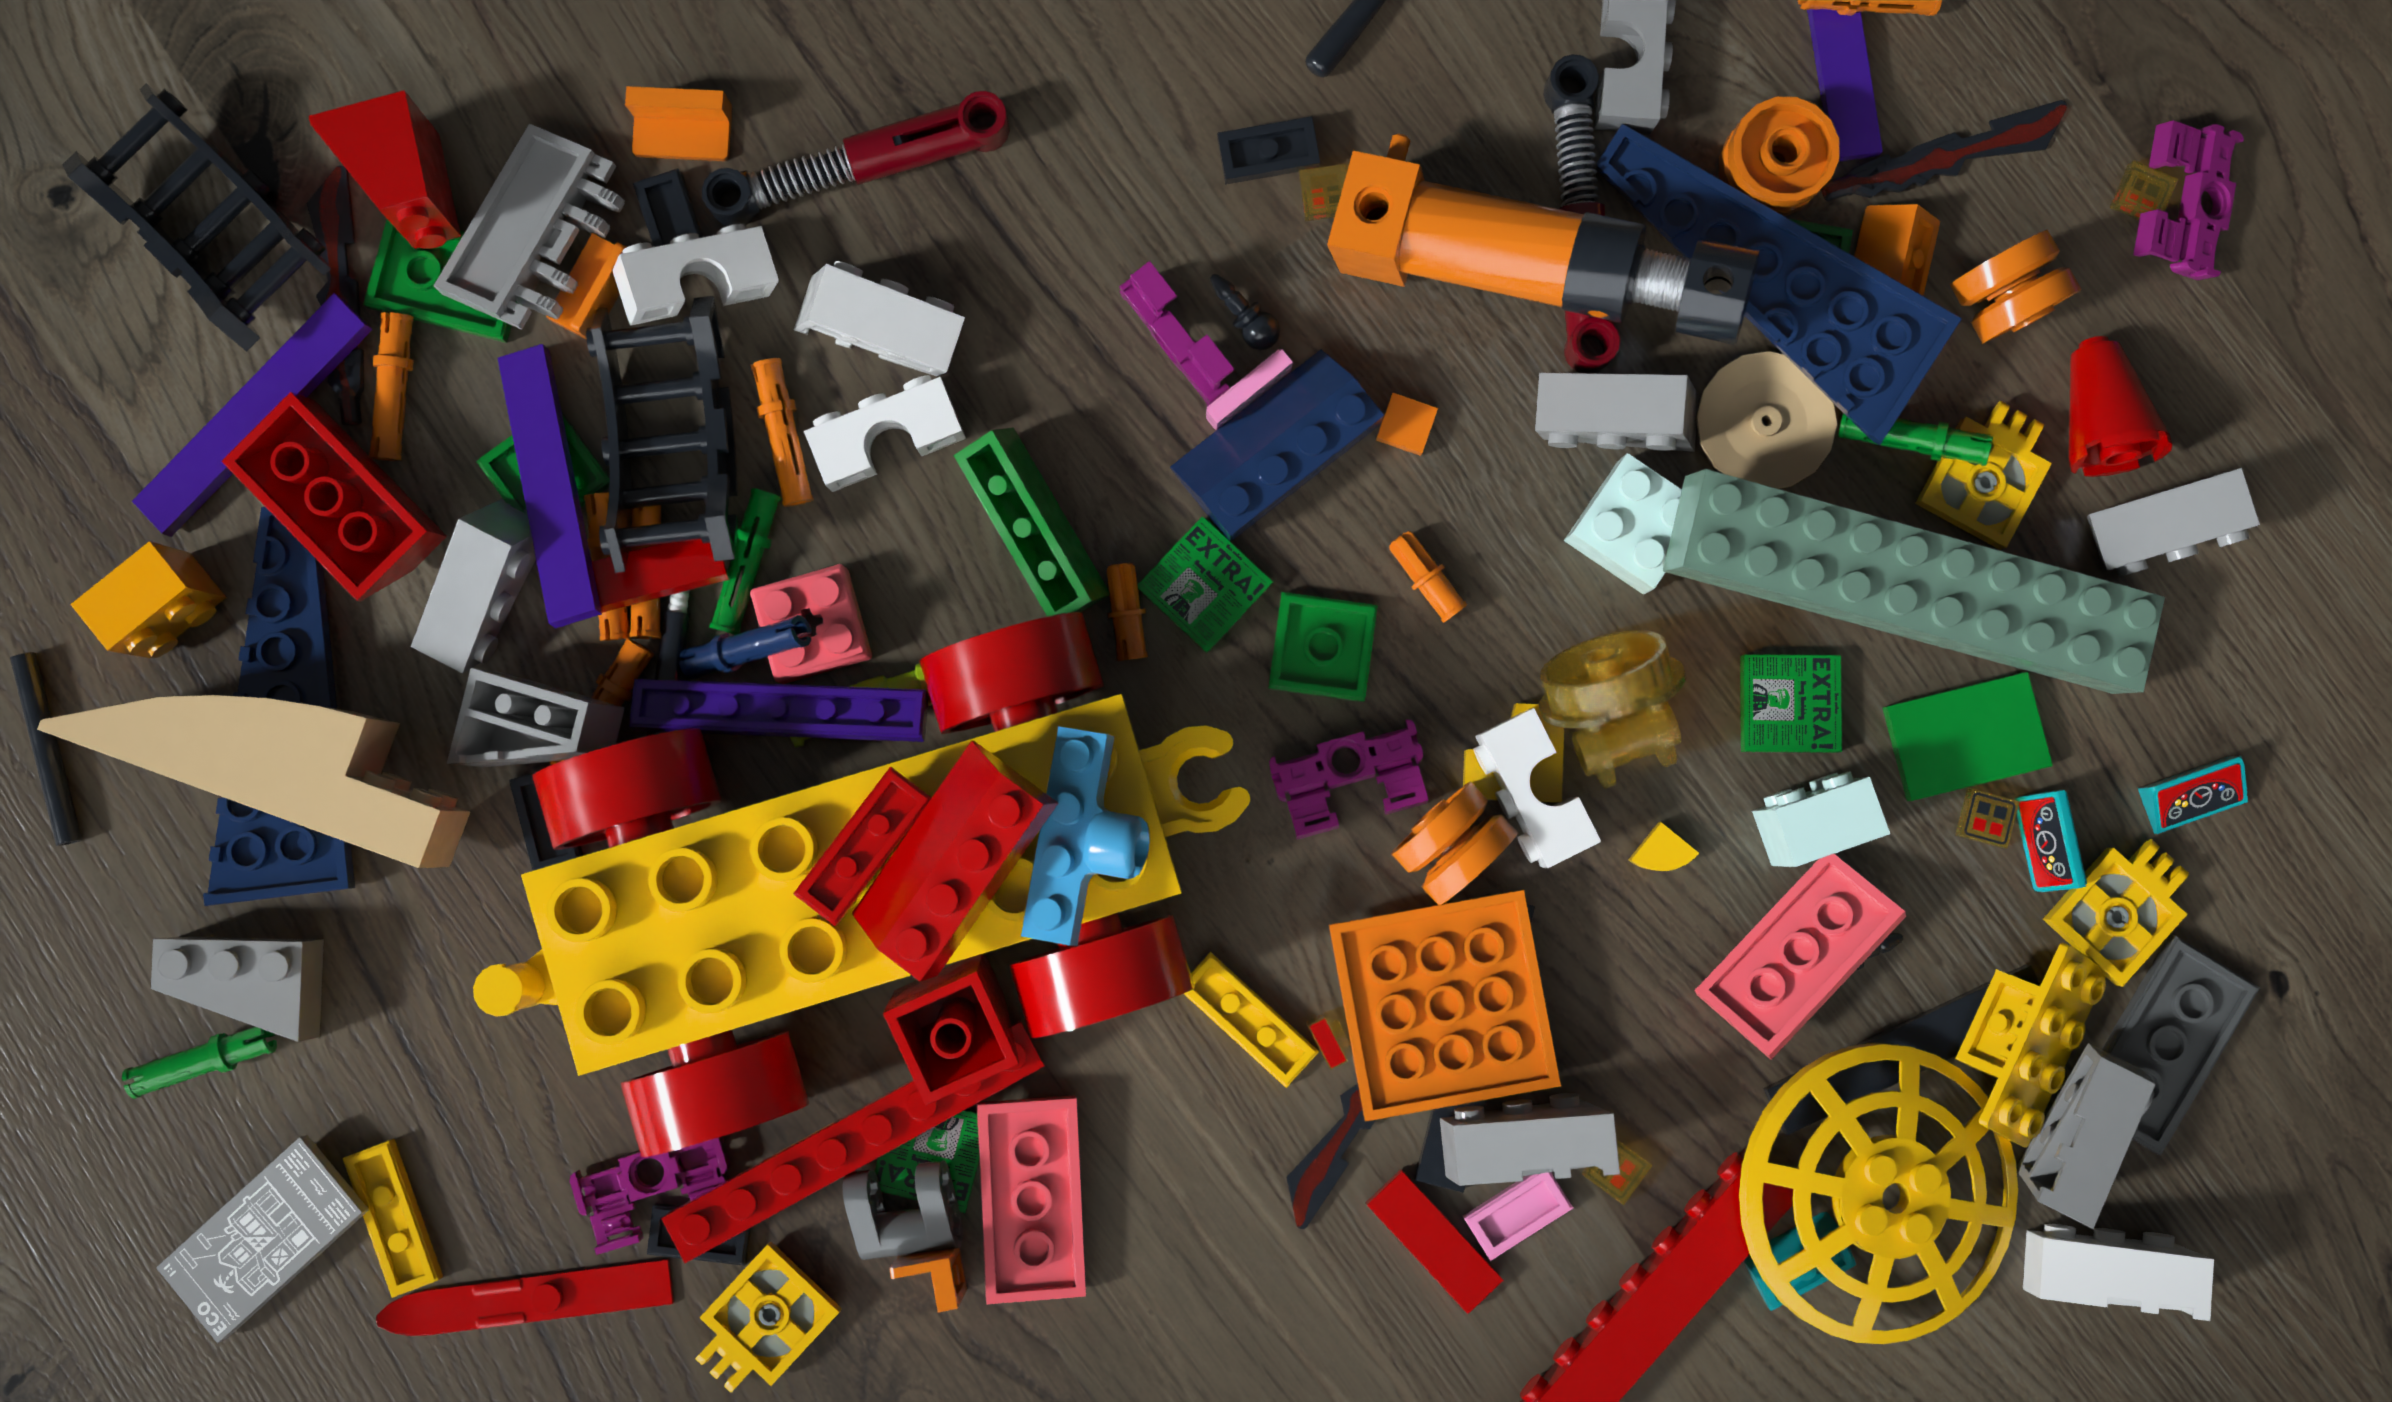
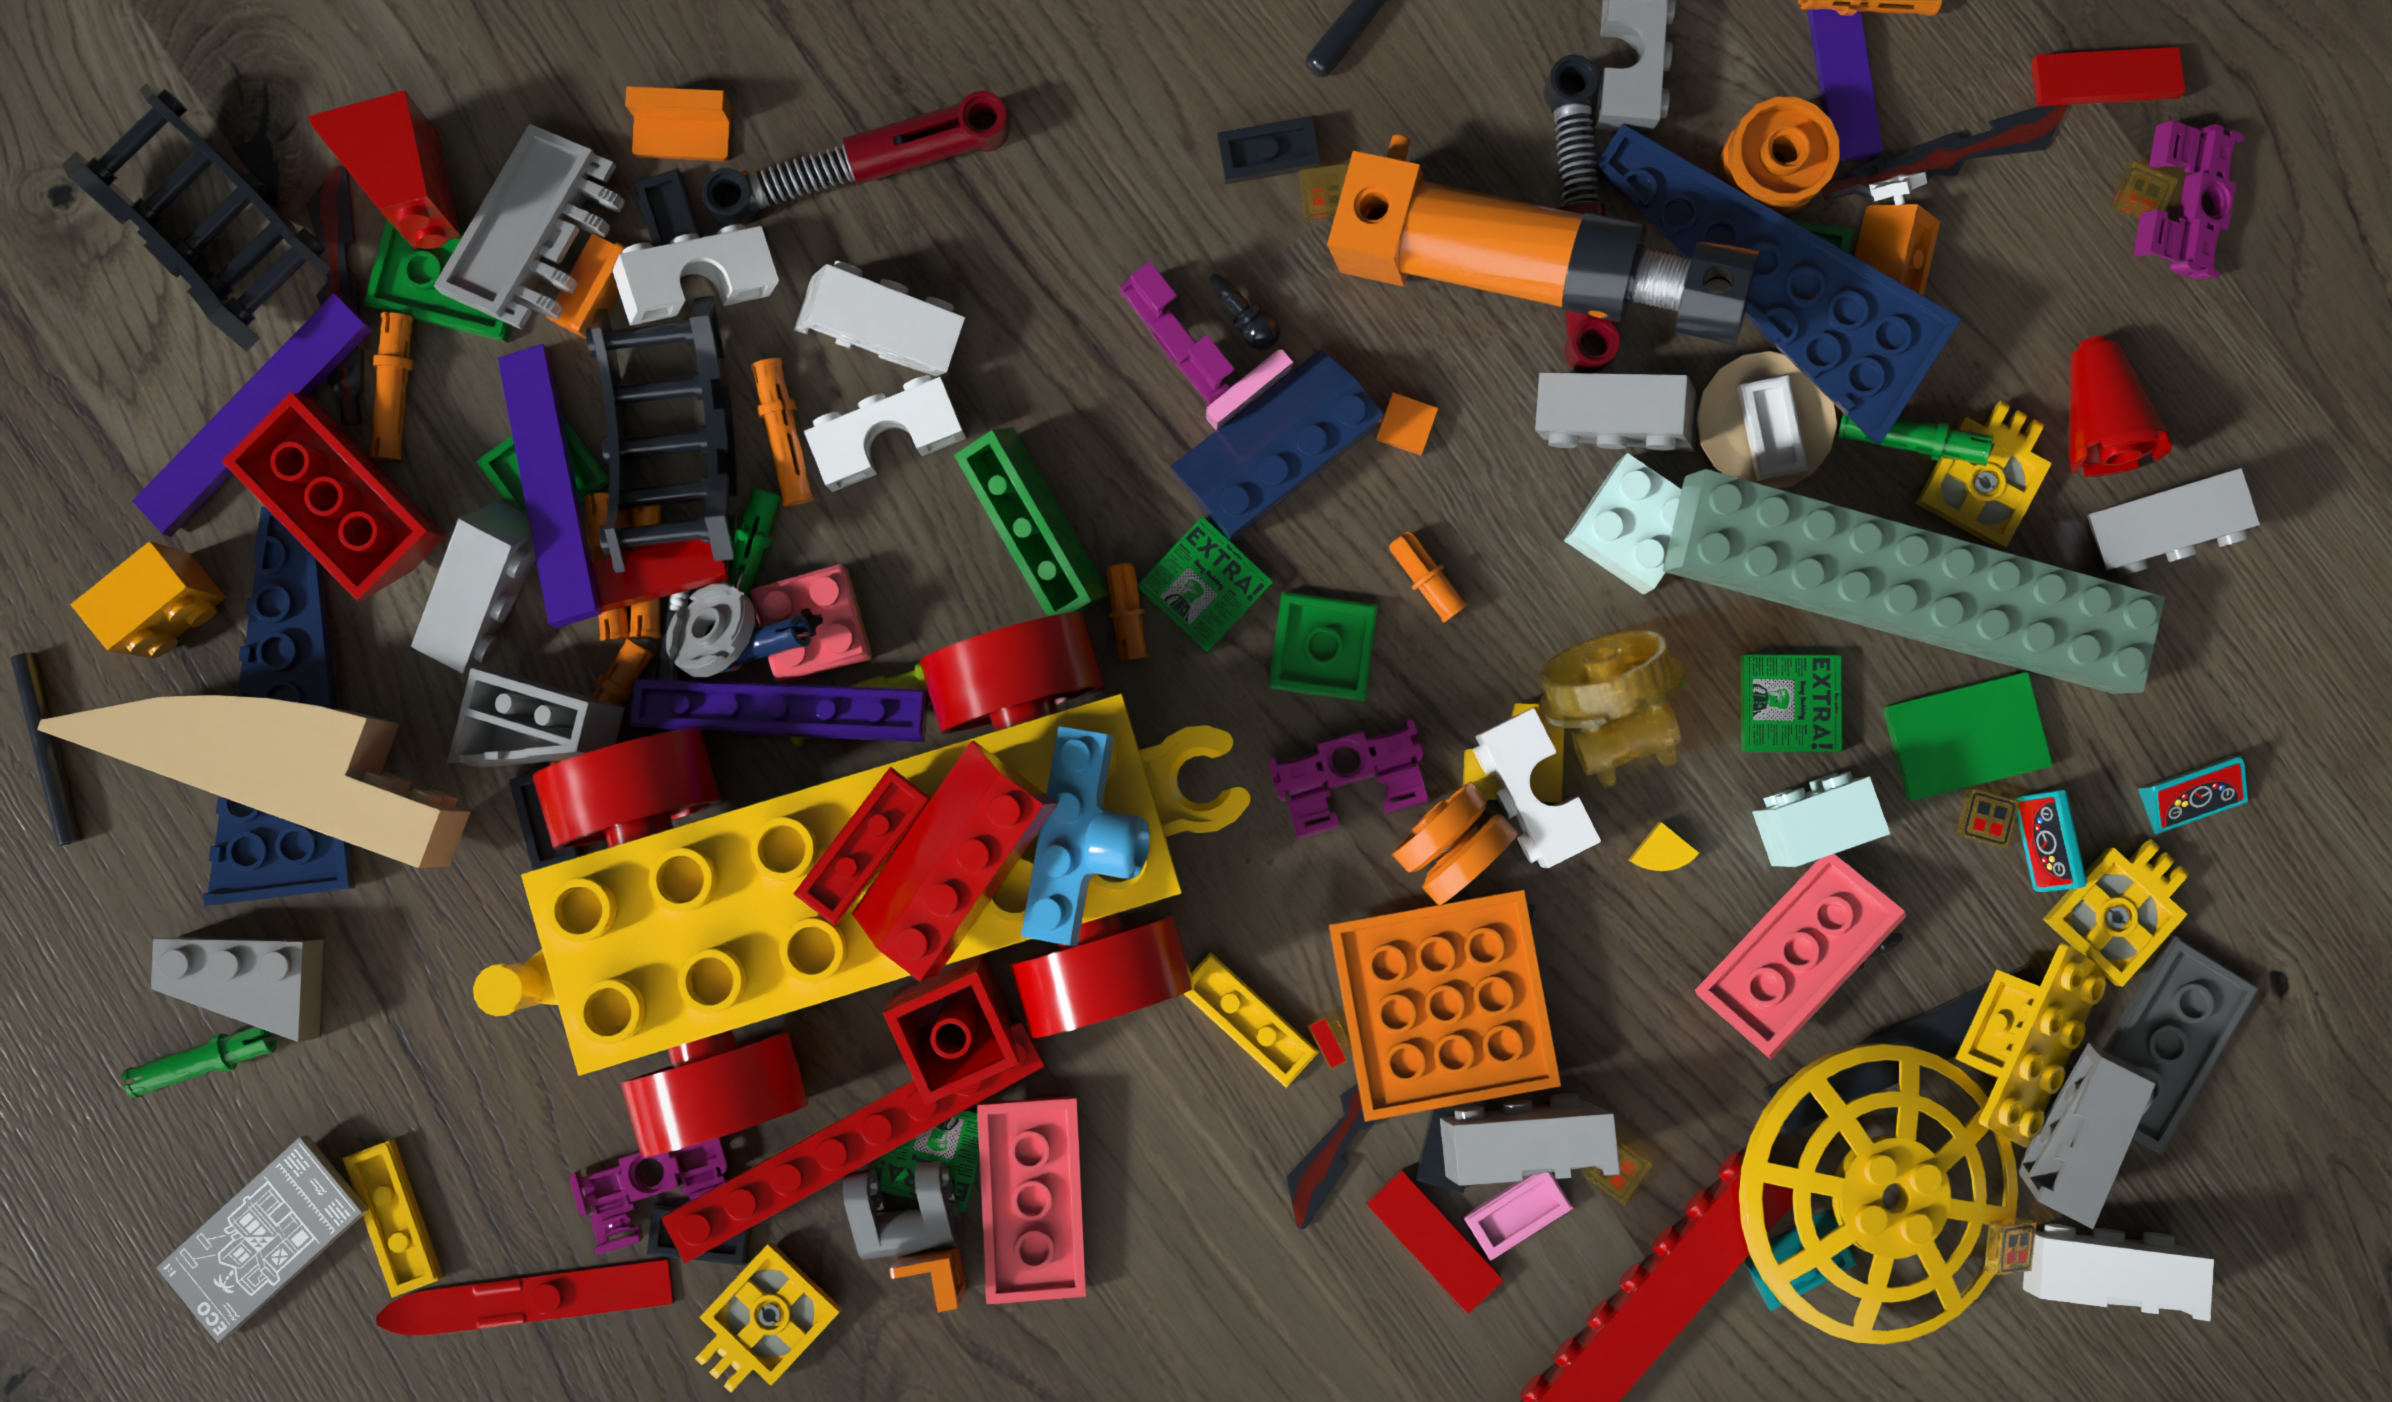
orange wheel [1949,229,2082,344] -> none
none -> light grey tile [666,583,755,677]
none -> white tile [1737,375,1808,482]
none -> white piece [1869,172,1927,205]
none -> clear yellow tile [1984,1218,2037,1275]
none -> red tile [2031,47,2186,106]

